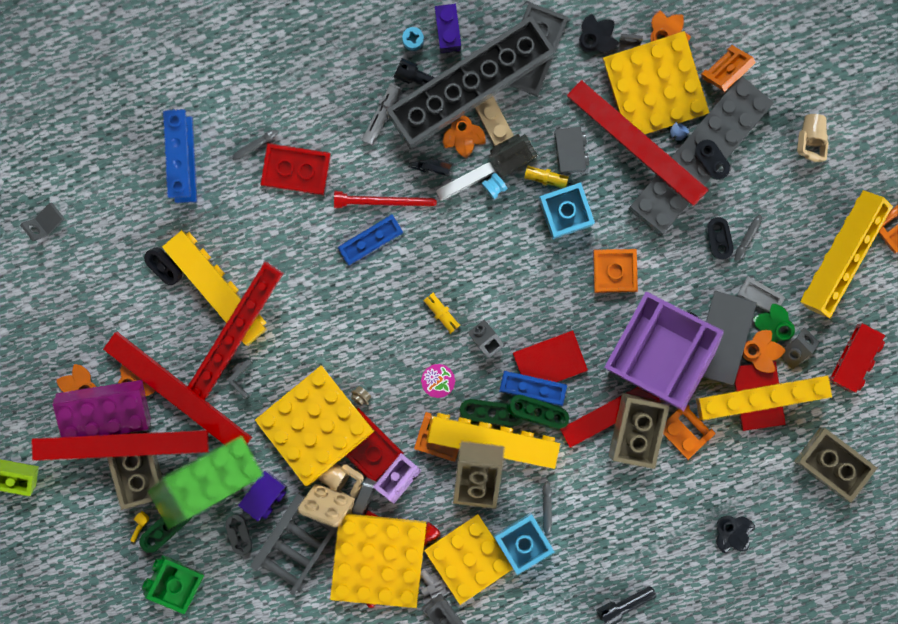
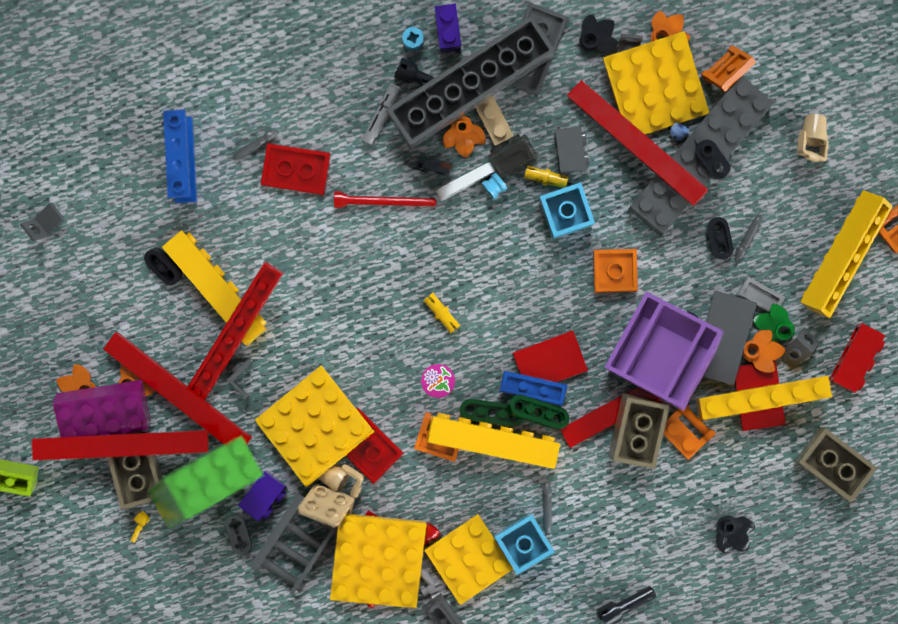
dark green plate [139,516,194,553] -> none
green plate [142,555,204,615] -> none
blue tile [338,214,404,266] -> none
dark tan plate [351,386,371,406] -> none
dark grey beam [352,478,377,515] -> none
lavender brick [374,453,422,504] -> none
dark tan brick [453,441,505,509] -> none
dark grey brick [467,320,505,359] -> none

